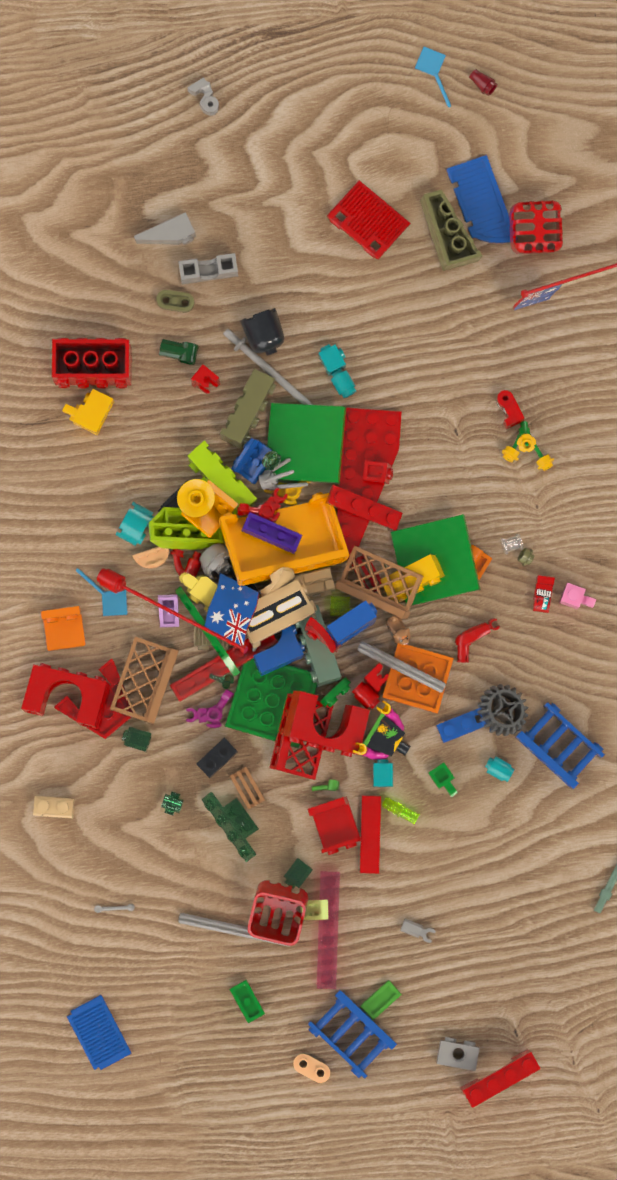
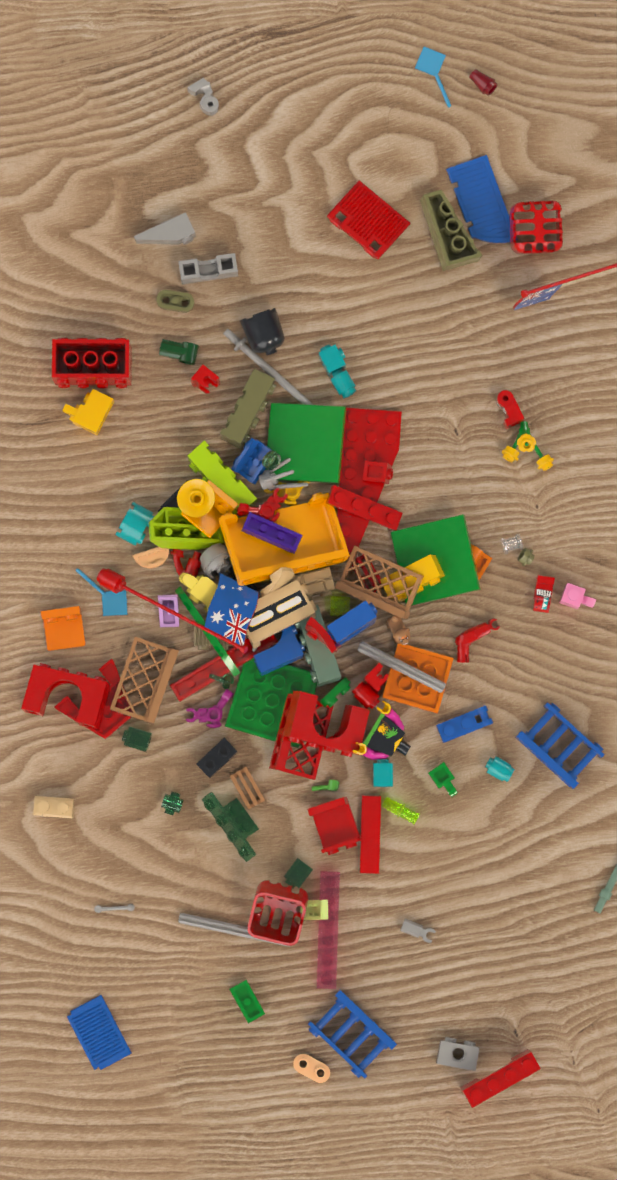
bright green tile [360,980,402,1020] -> none
dark grey gear [477,684,529,736] -> none

